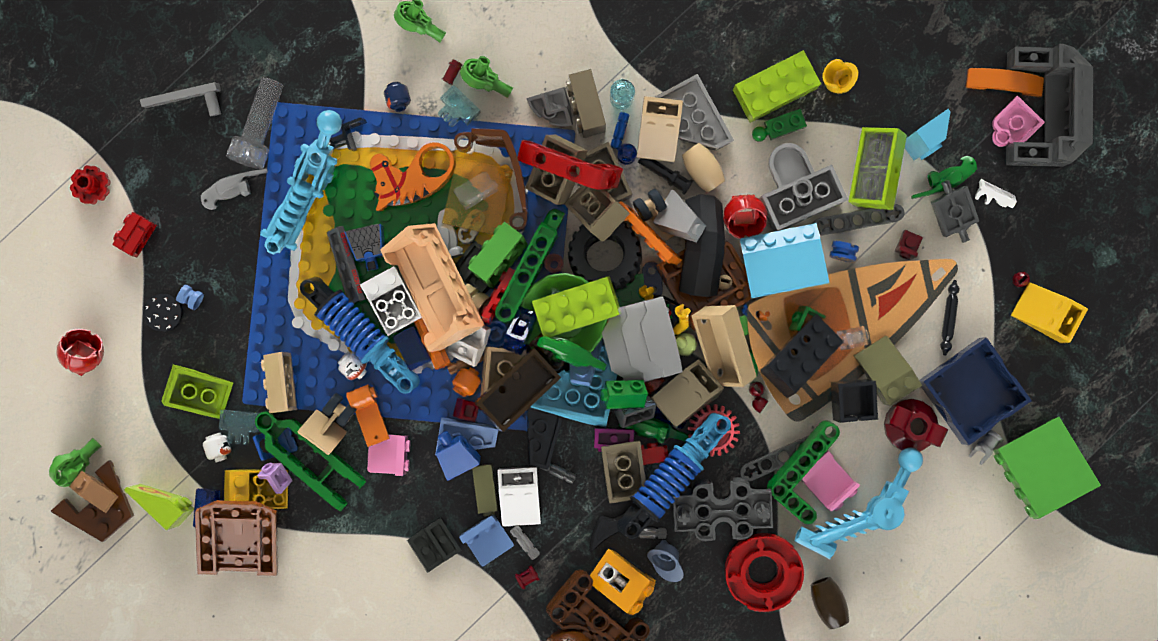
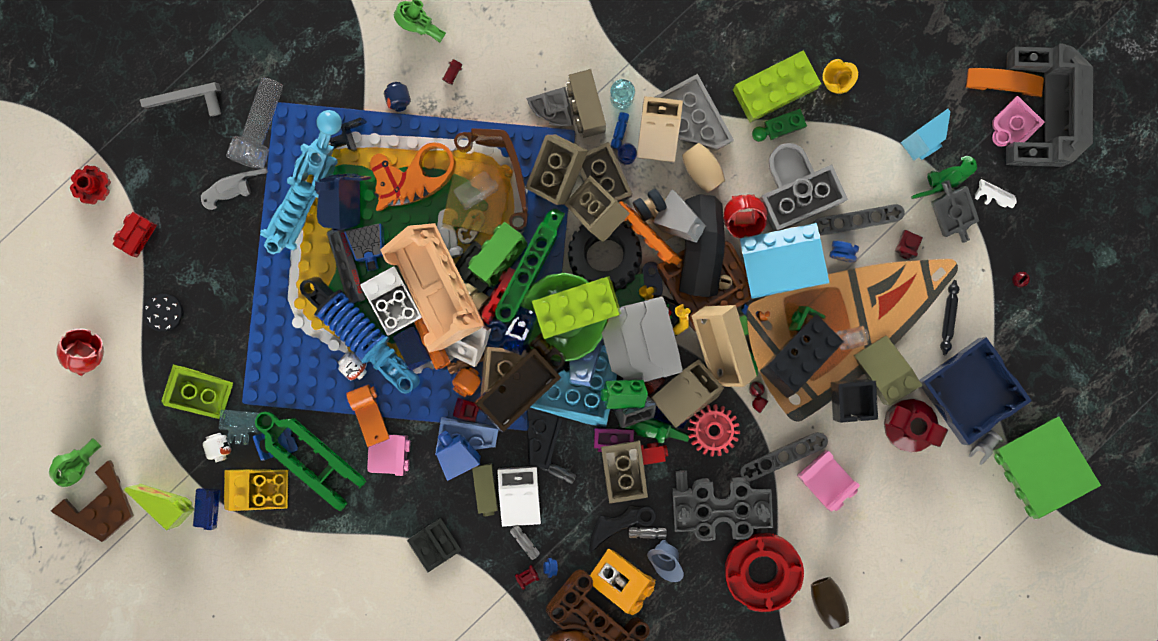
medium nougat slope [69,471,118,513] -> none
medium blue wheel [176,285,204,310] -> none
wedge [195,500,278,576] -> none
lavender bracket [257,463,293,494] -> none
tan slope [261,352,297,413] -> none
tan plate [298,393,357,455] -> none
clear light blue hinge [438,85,481,127] -> none
medium blue bracket [459,514,514,566] -> none
bright green pin [460,56,513,98] -> none
red beam [517,140,623,190] -> none
green animal [537,336,607,371] -> none
clear red brick [544,253,564,274] -> none
piece [617,413,731,539] -> none
black pin [638,158,693,195] -> none
yellowish green animal [675,333,697,356] -> none
green beam [767,420,840,524] -> none
medium azure piece [794,447,923,559] -> none
brick [848,127,907,210] -> none
yellow slope [1011,282,1088,343] -> none
none -> dark blue piece [315,174,371,231]
none -> blue plate [543,558,558,578]

